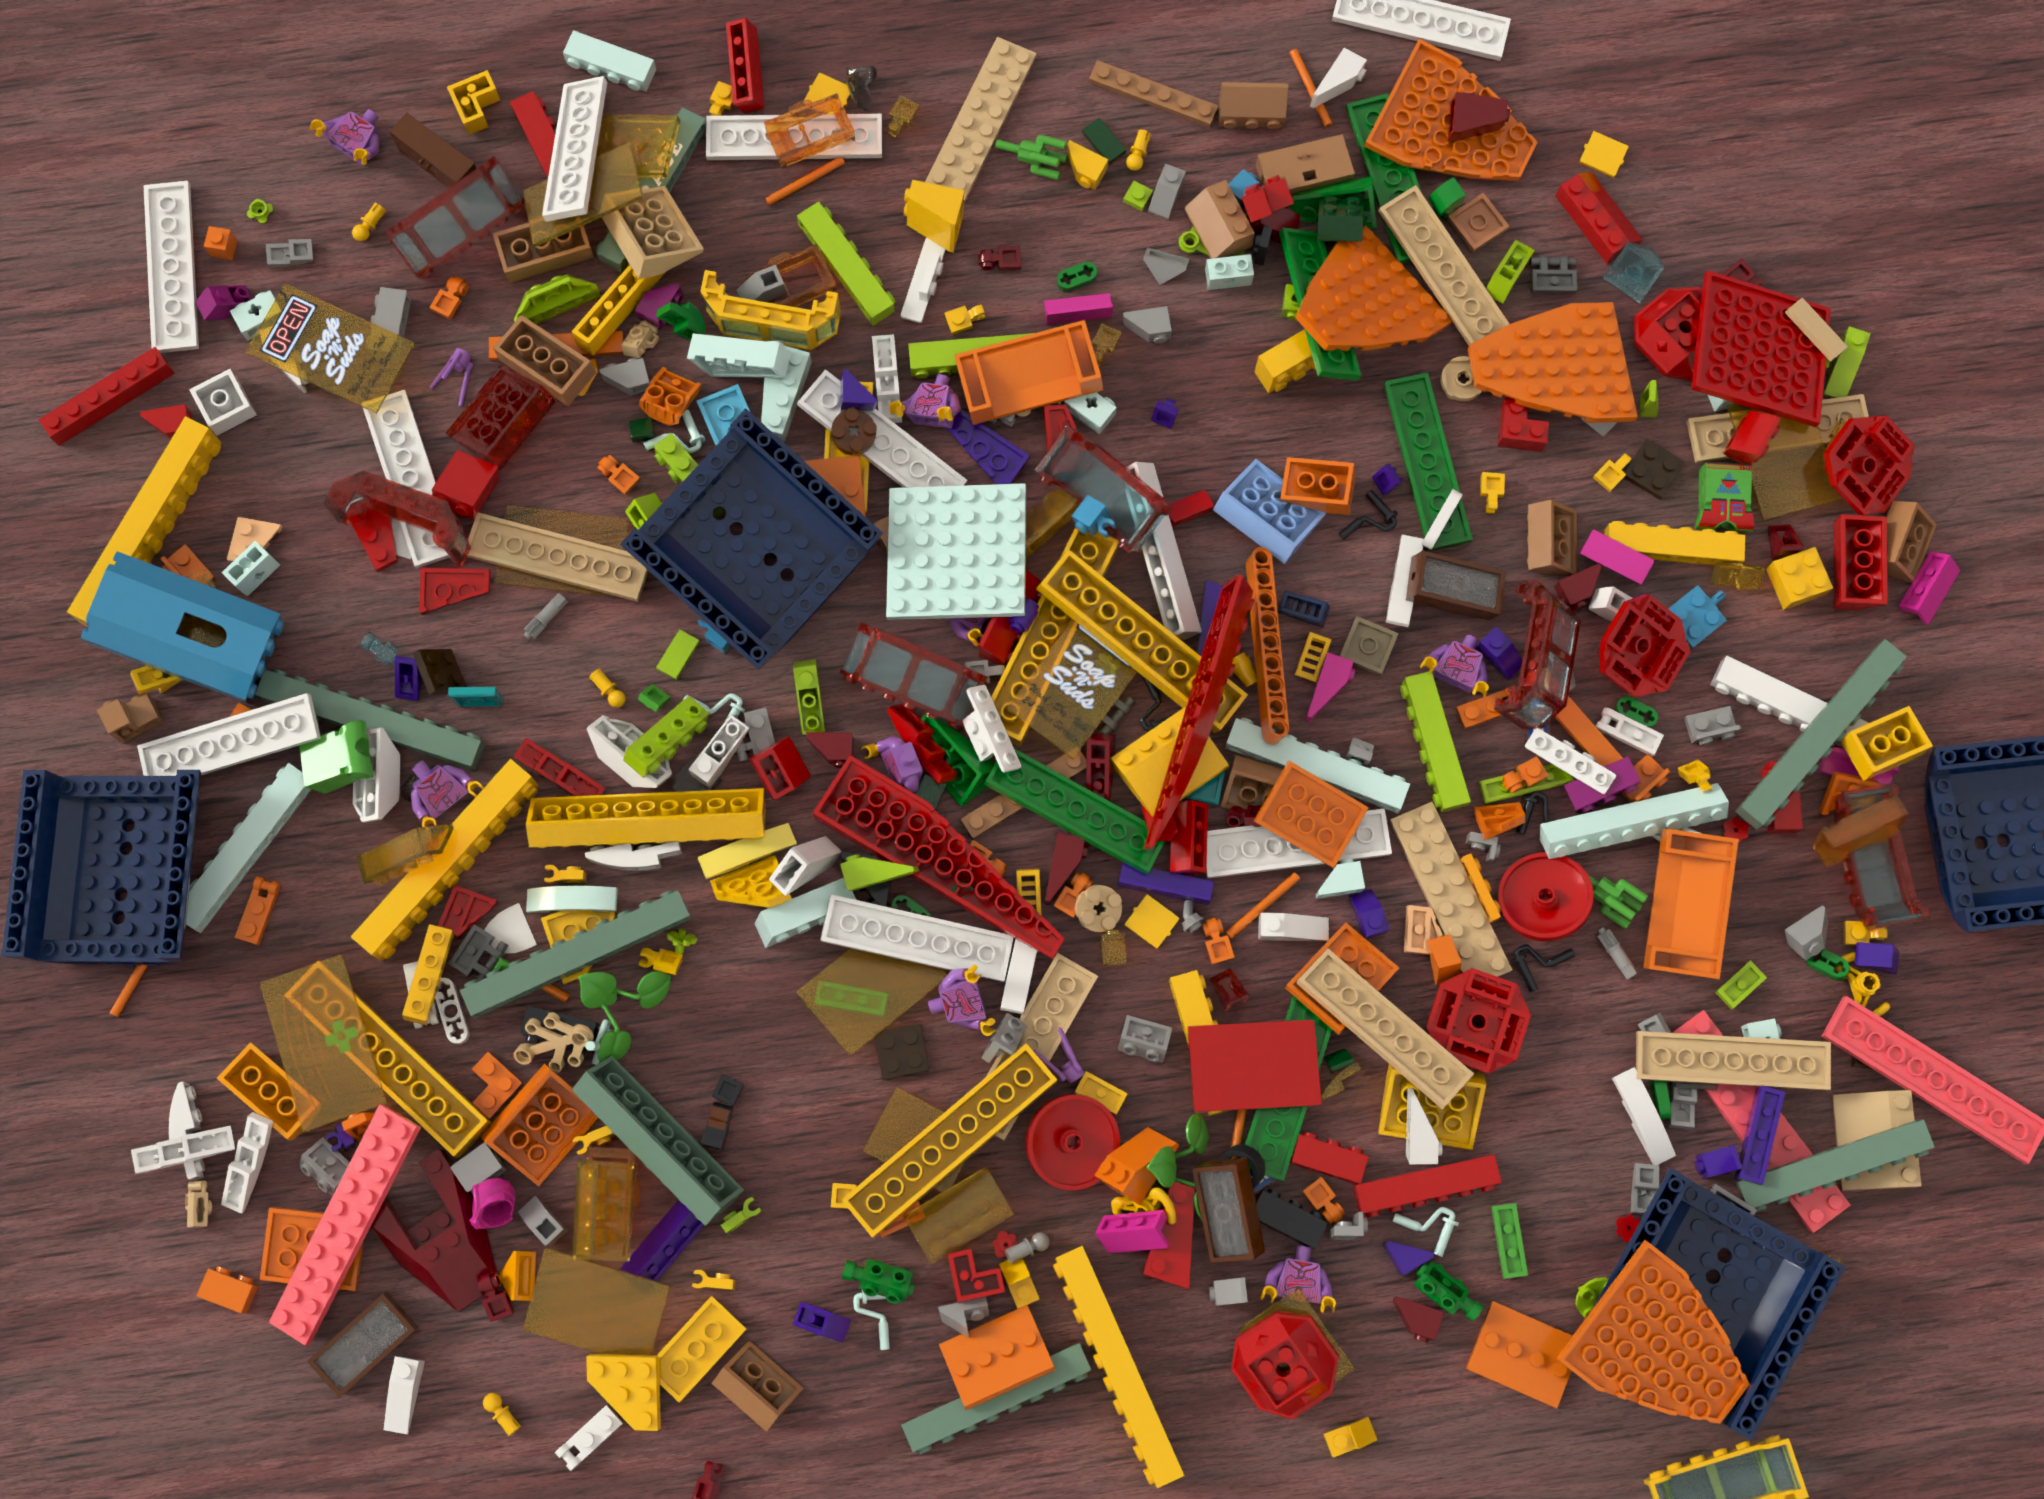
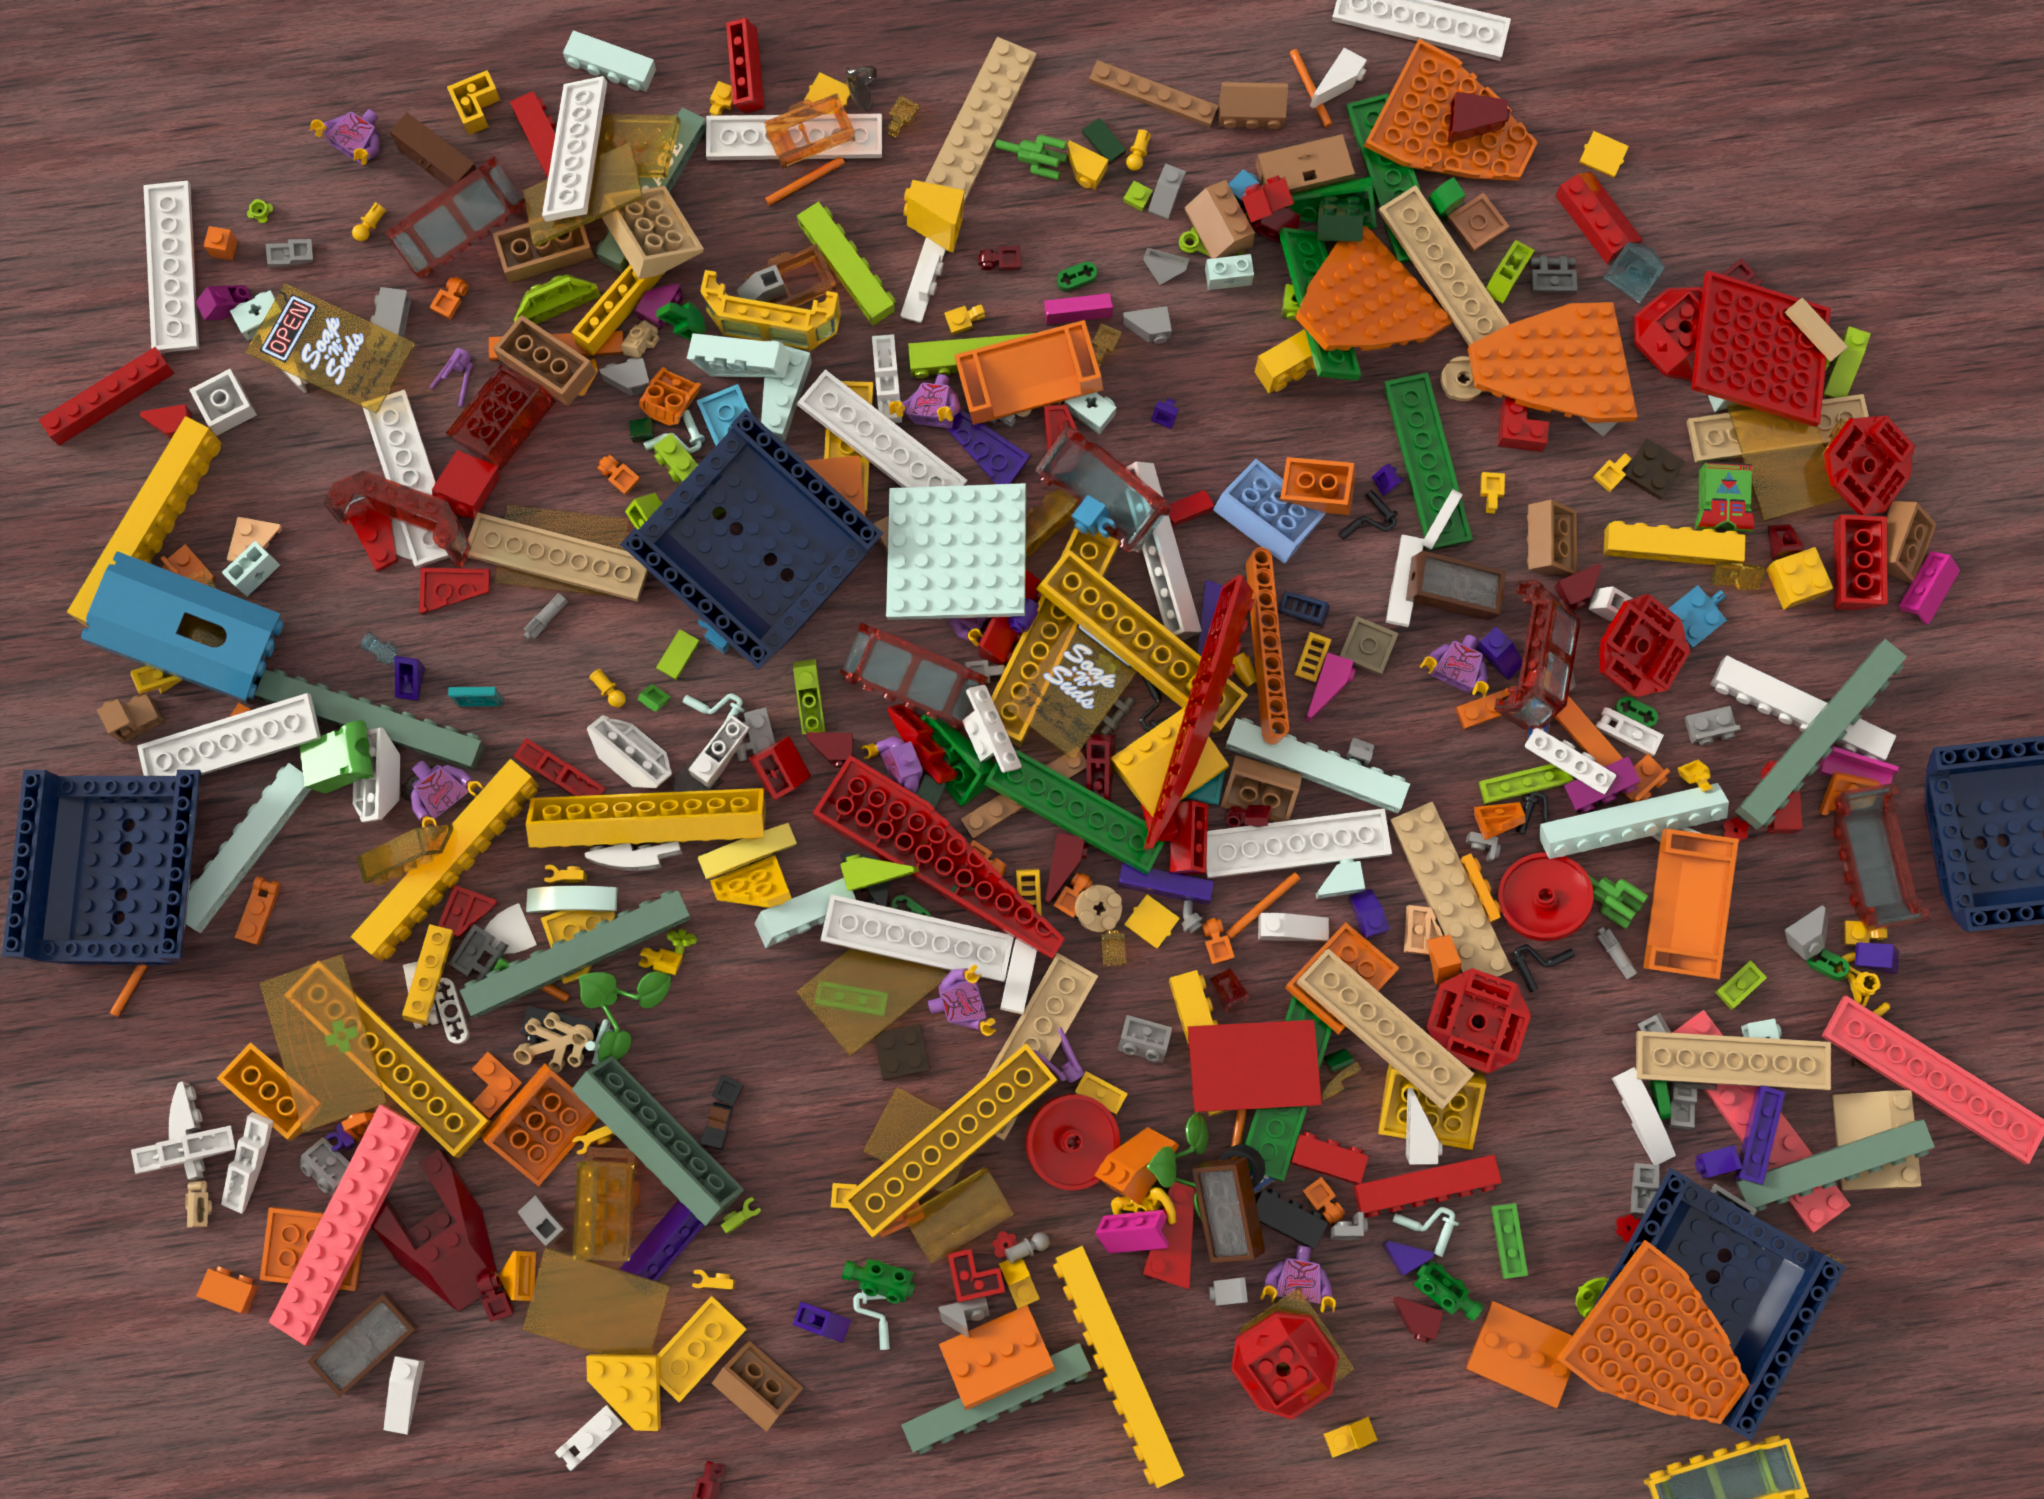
dark brown plate [413,649,467,695] -> none
light grey piece [451,1142,508,1193] -> none
dark pink helmet [469,1178,515,1230] -> none
yellow pin [483,1393,521,1436] -> none
lime brick [623,696,709,778] -> none
white slope [769,836,842,896] -> none
reddish brown plate [831,408,877,455] -> none
dark purple slope [841,369,878,411] -> none
light grey bracket [981,1013,1027,1063] -> none
black plate [1252,226,1272,265] -> none
orange plate [1253,761,1369,868] -> none
lime brick [1400,672,1471,813] -> none
orange plate [1502,756,1549,794] -> none
dark pink panel [1579,530,1654,585] -> none
lime slope [1640,380,1659,418] -> none
red slope [1723,410,1781,464] -> none
clear orange piece [1812,794,1909,868] -> none
yellow brick [1840,706,1933,781] -> none

